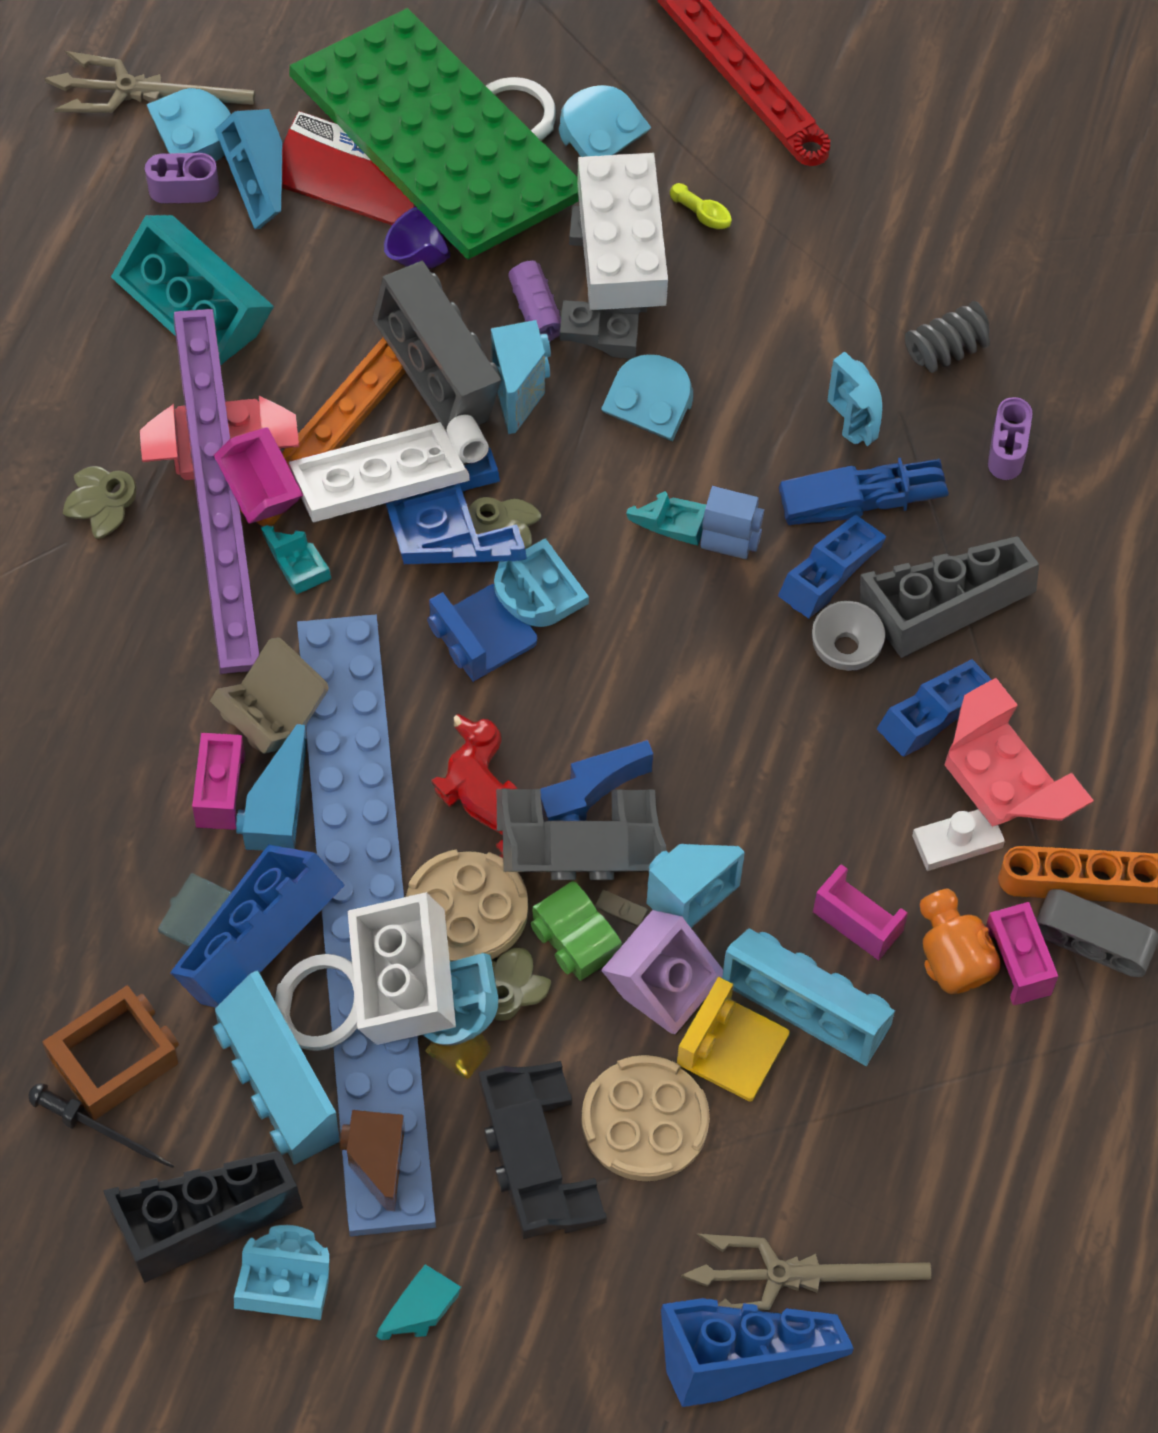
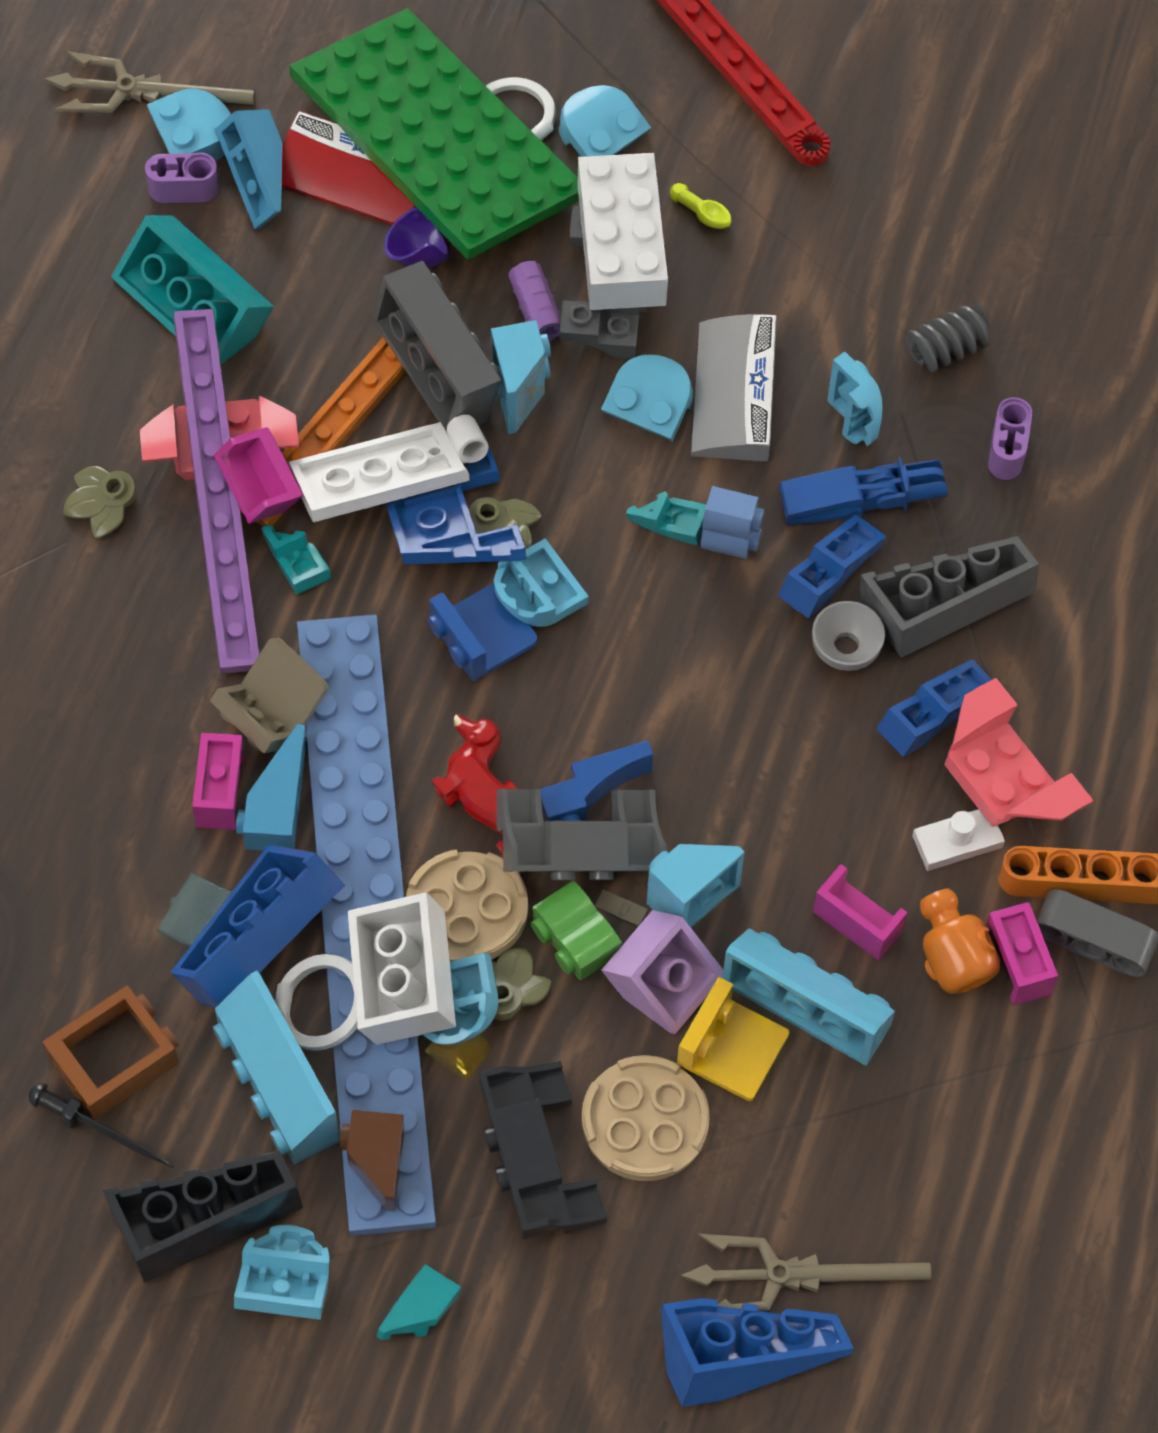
none -> light grey slope [691,314,777,462]

